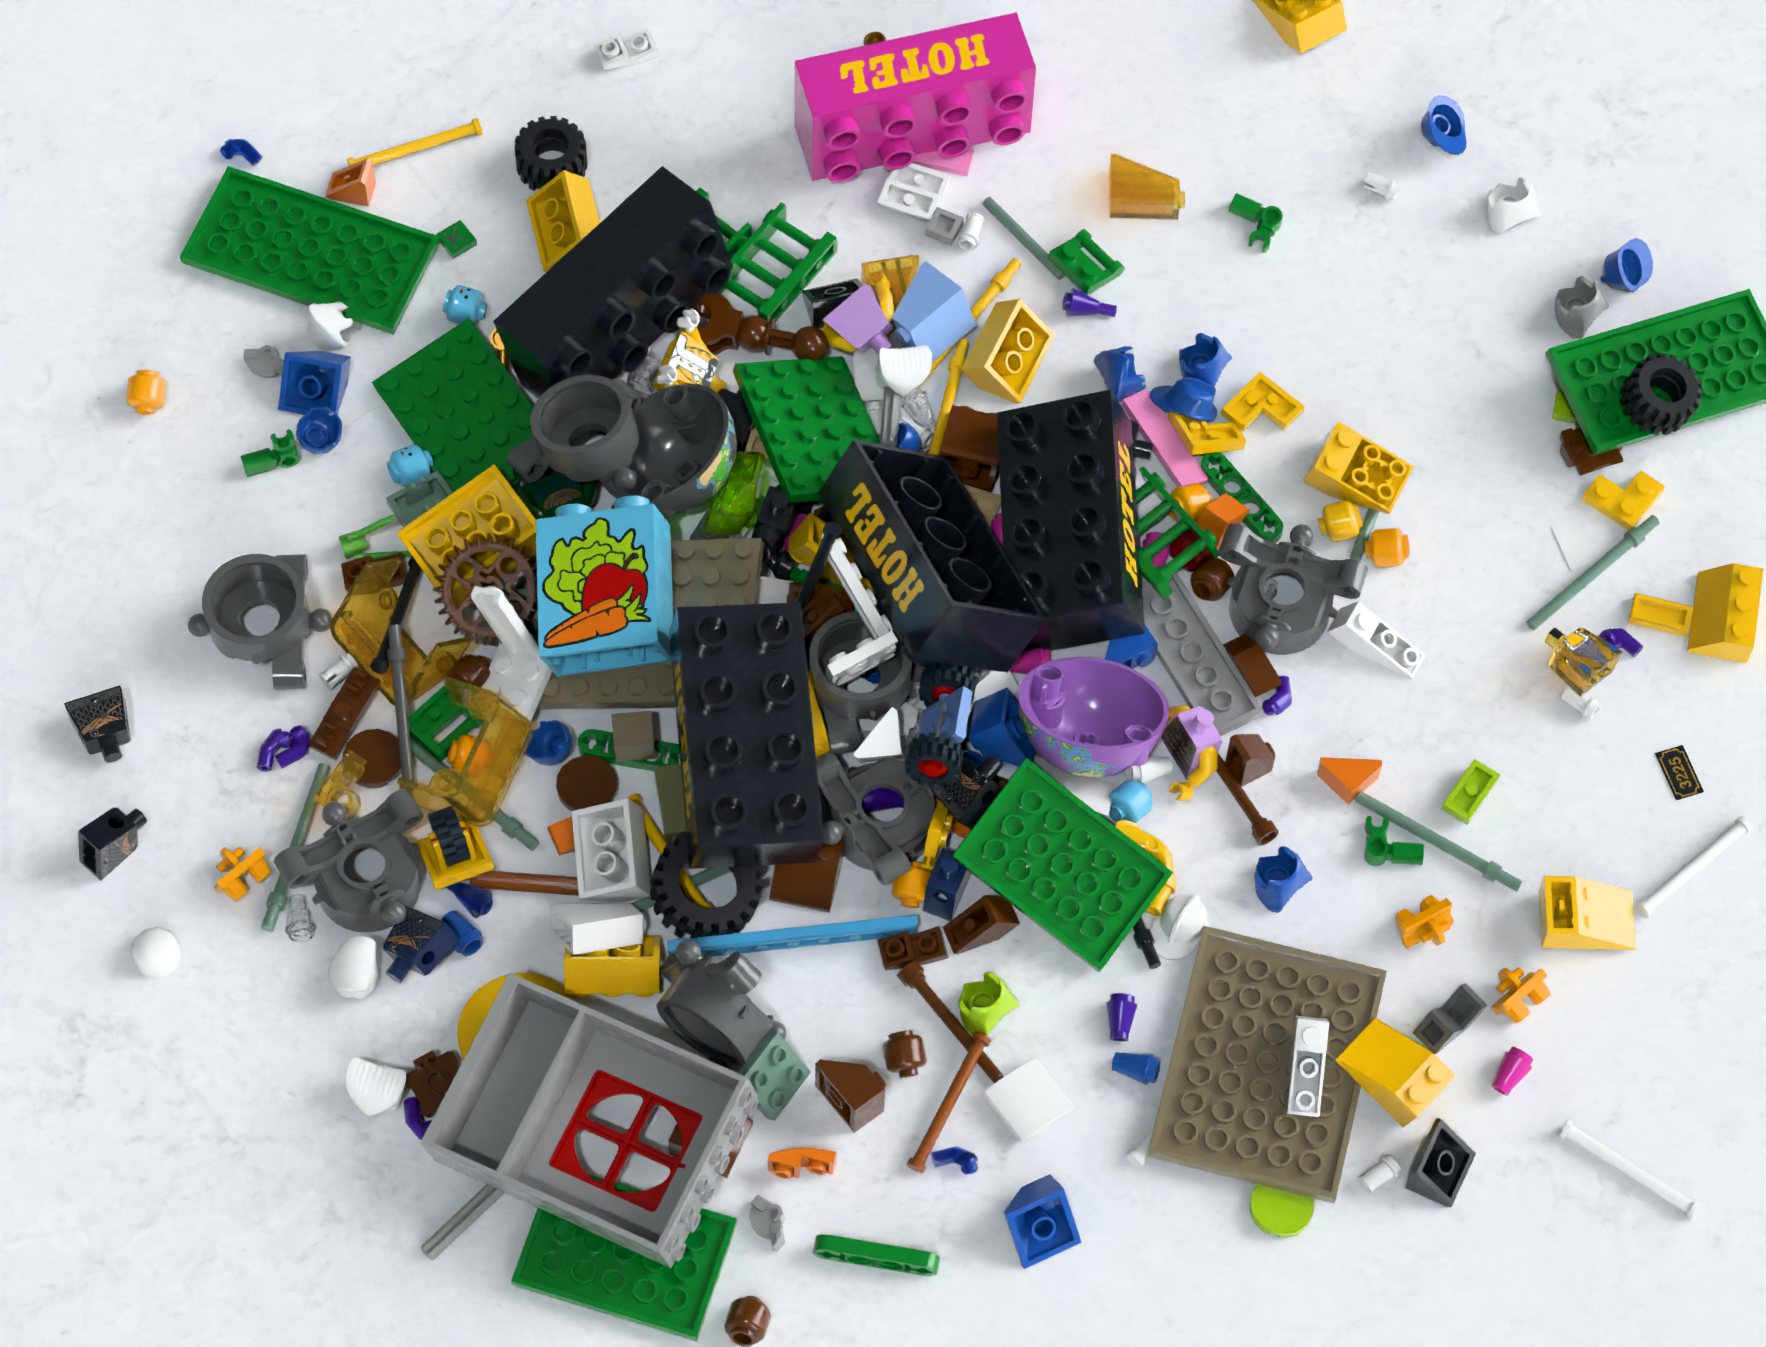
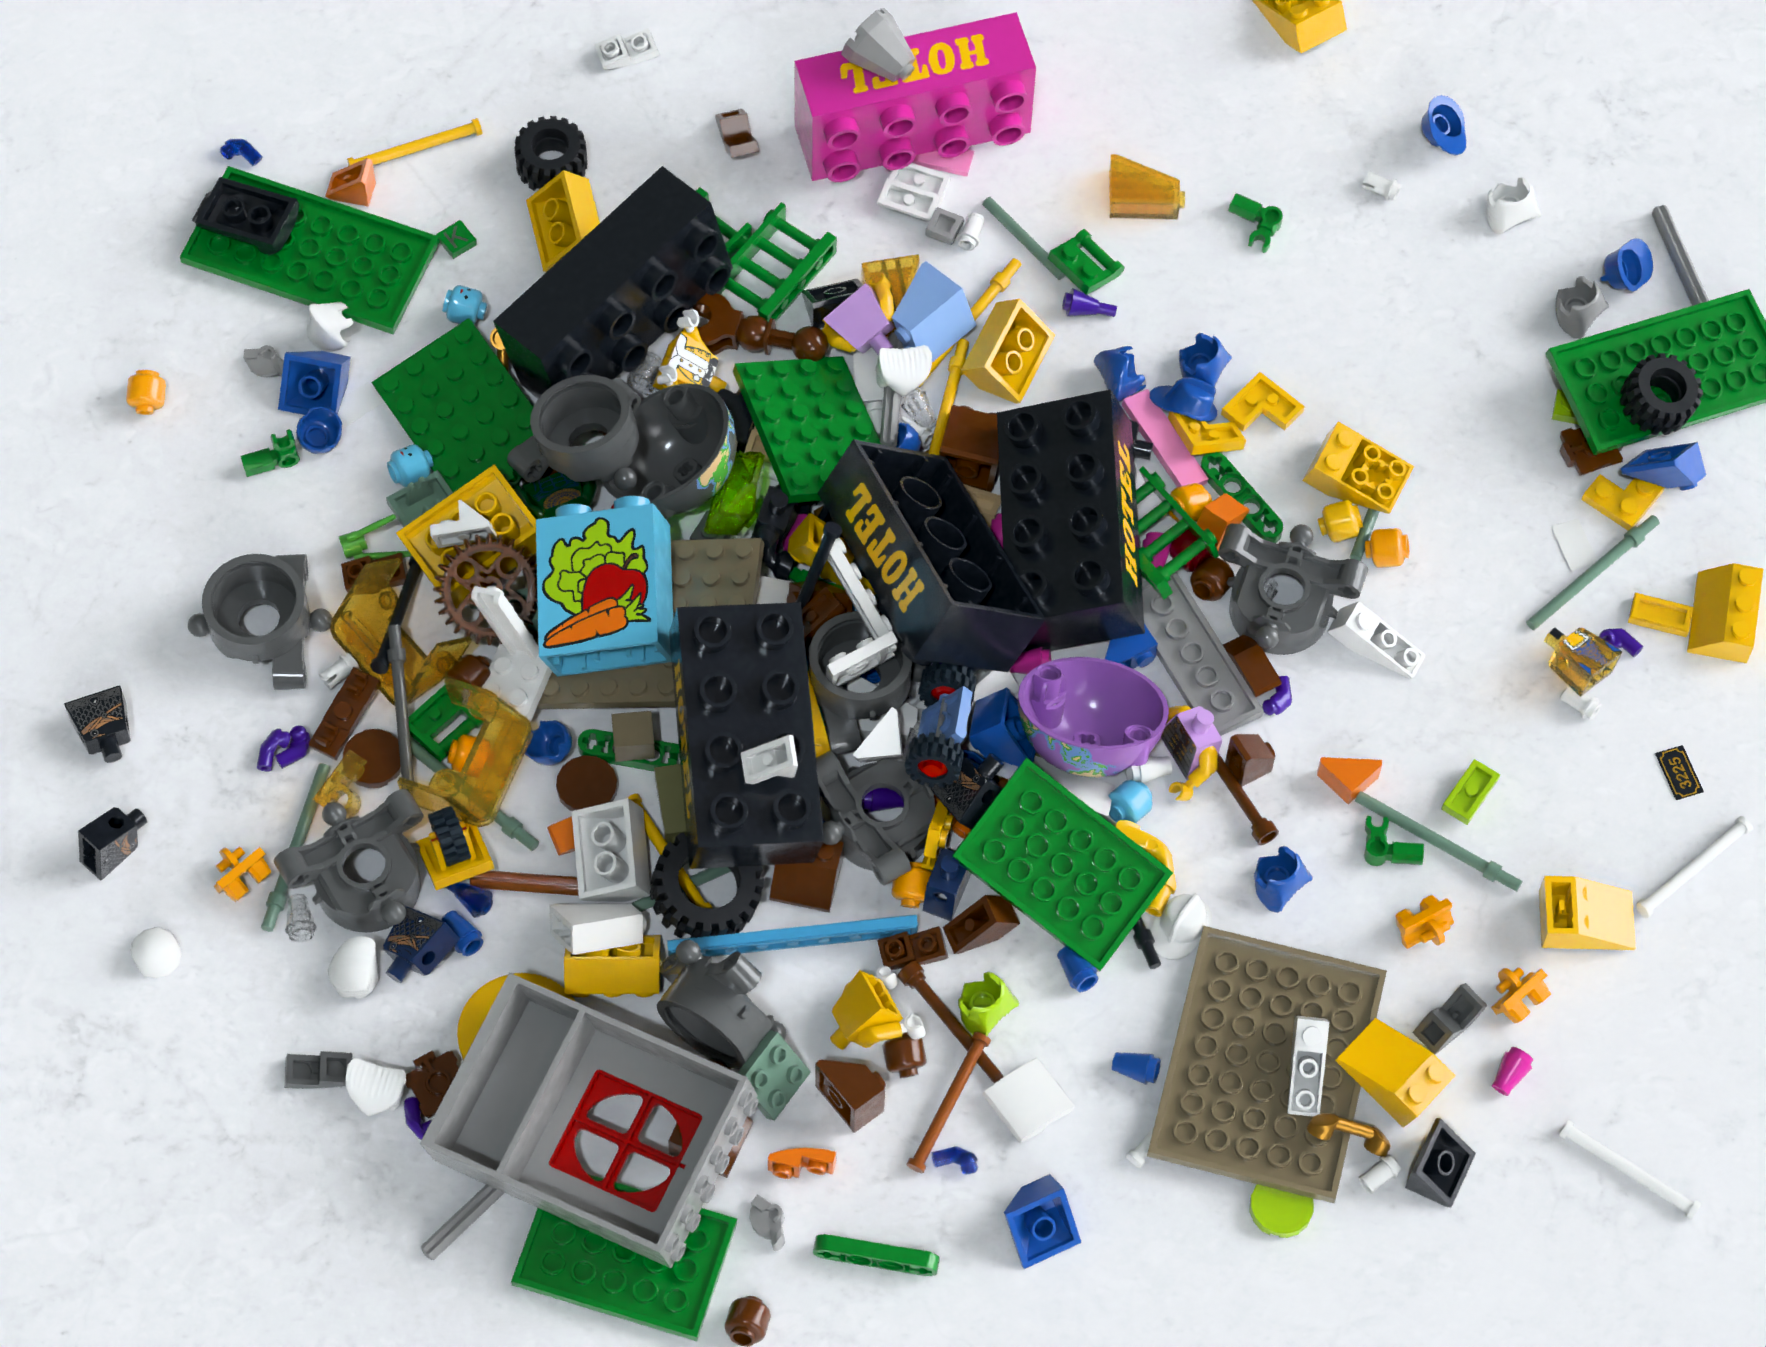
dark purple cone [1106,993,1138,1042] -> none
none -> black slope [192,177,299,255]
none -> dark grey slope [284,1051,352,1089]
none -> white slope [430,500,497,548]
none -> slope [715,109,759,158]
none -> white slope [741,735,798,784]
none -> yellow torso [830,966,926,1050]
none -> light grey cone [841,8,915,81]
none -> blue cone [1057,947,1098,992]
none -> pearl gold bar [1307,1113,1391,1157]
none -> blue slope [1621,442,1706,491]
none -> light grey axle [1652,205,1709,306]

